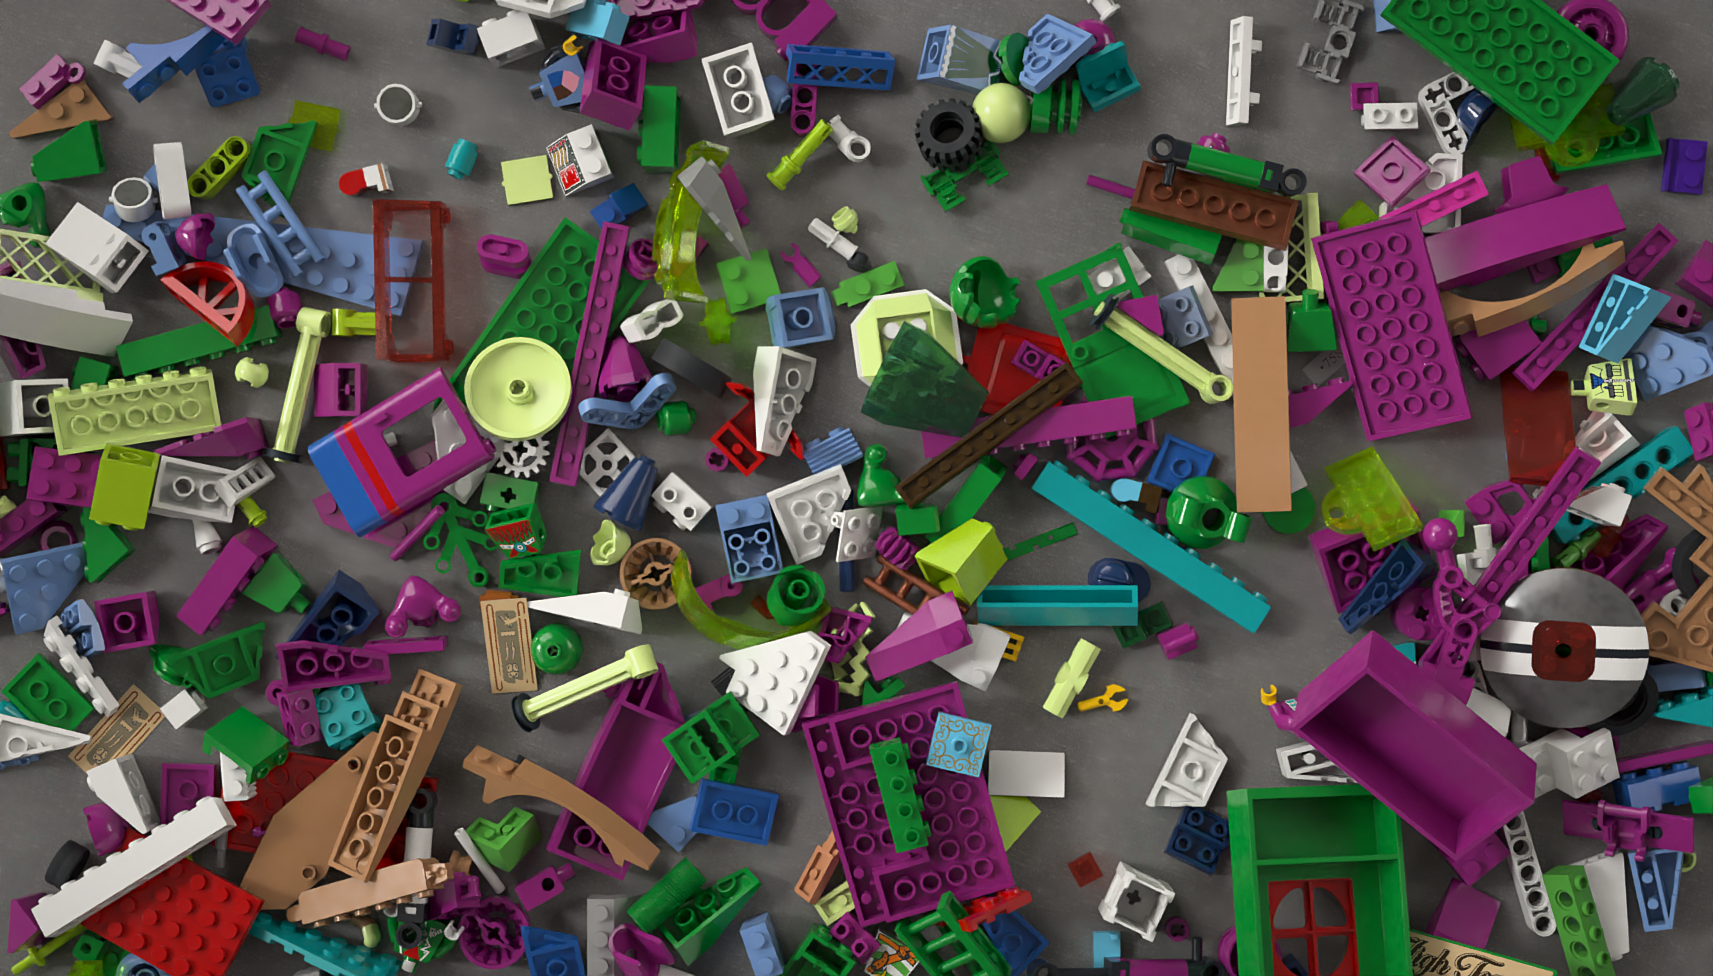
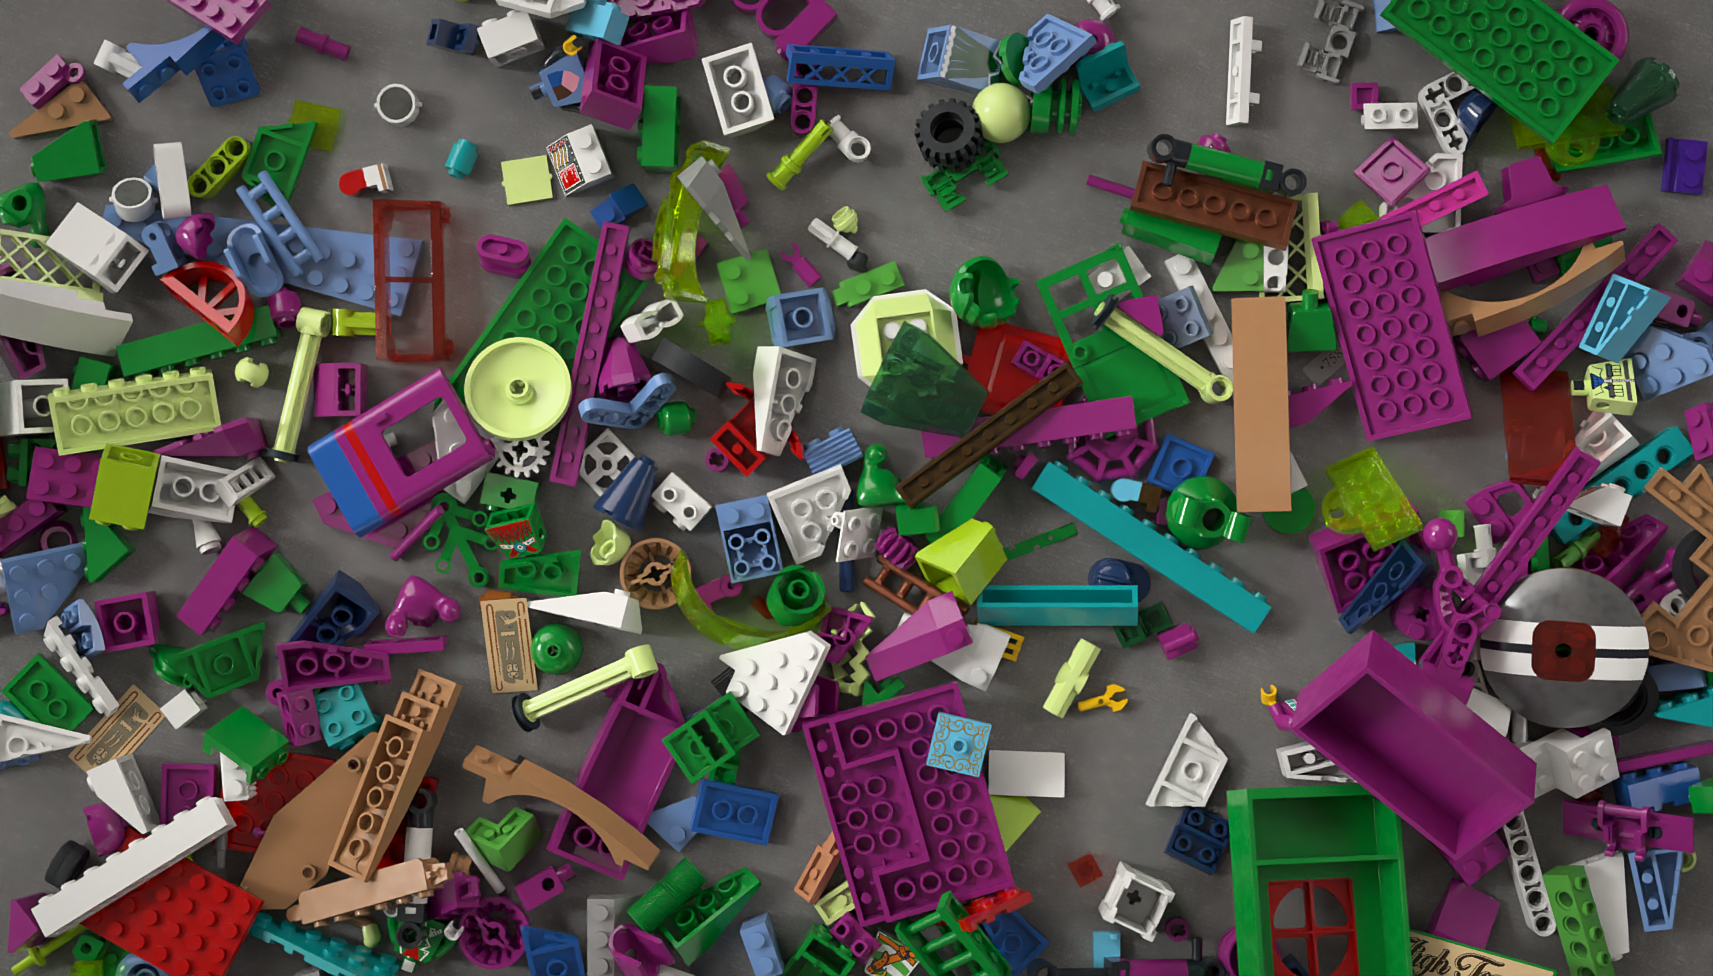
green brick [869,737,932,853] -> none

